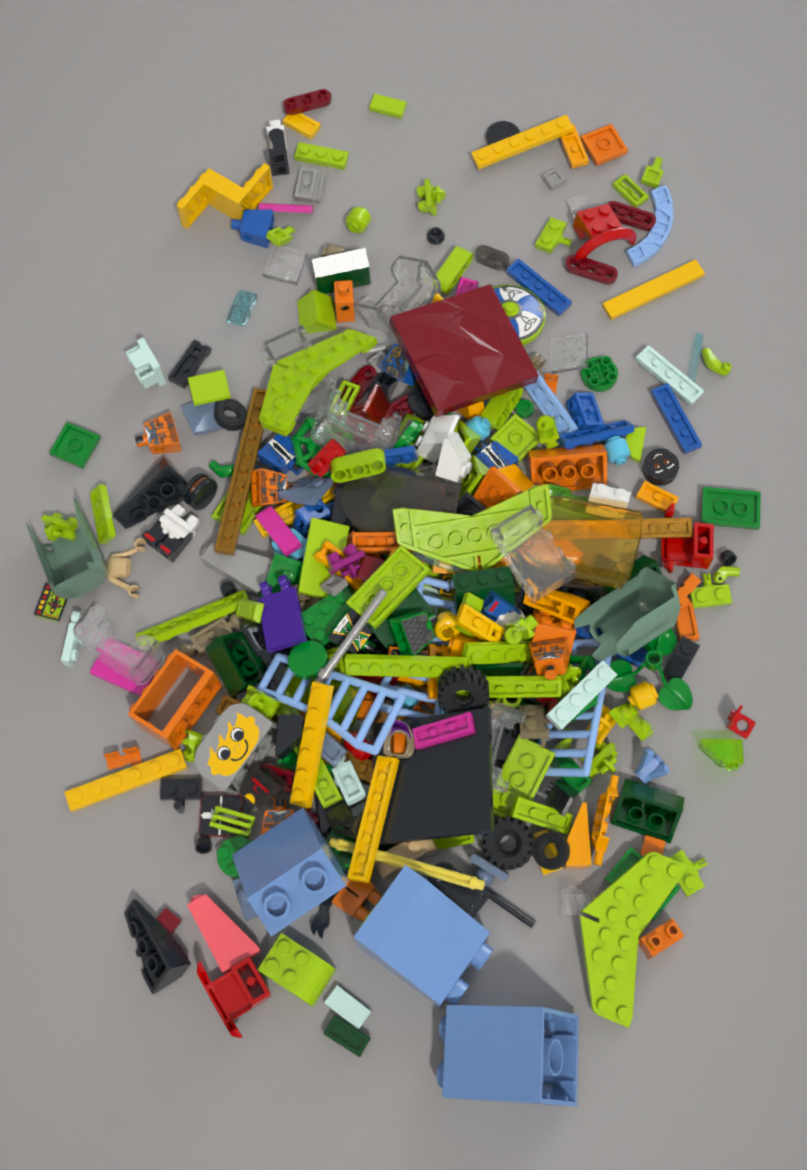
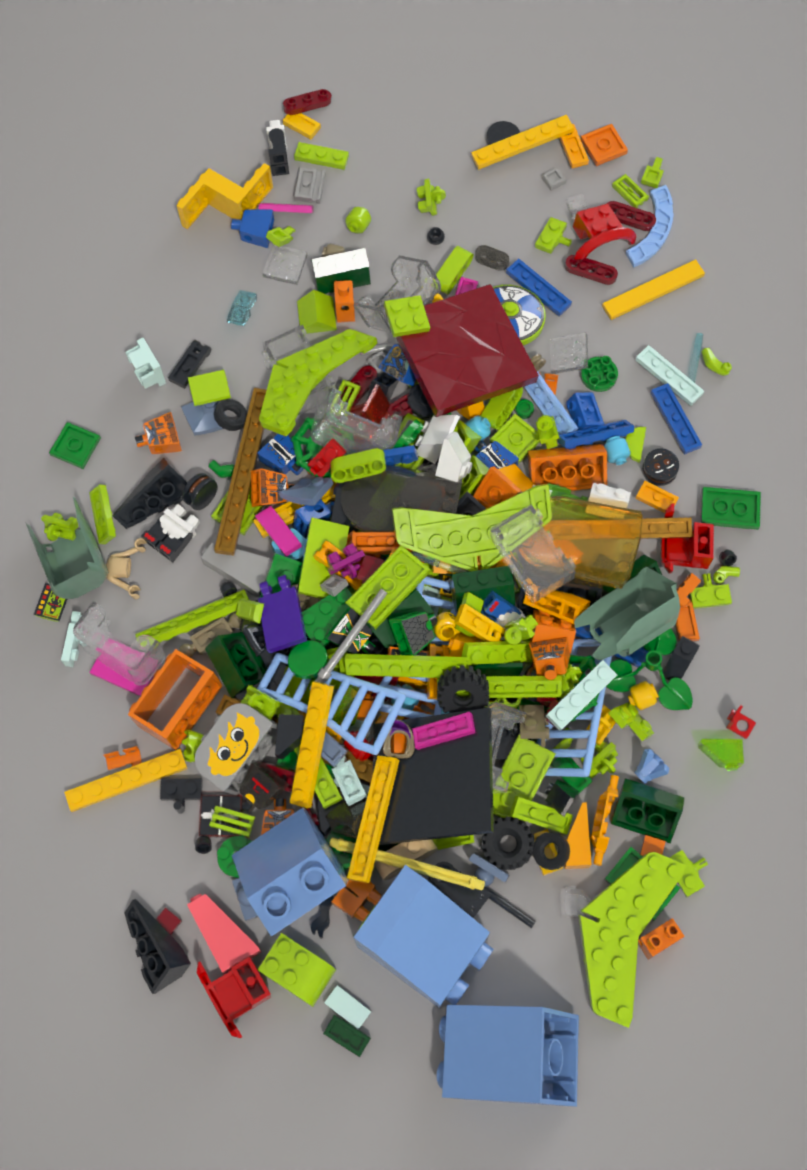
lime tile [369,93,407,119] -> none
none -> lime plate [384,295,430,337]

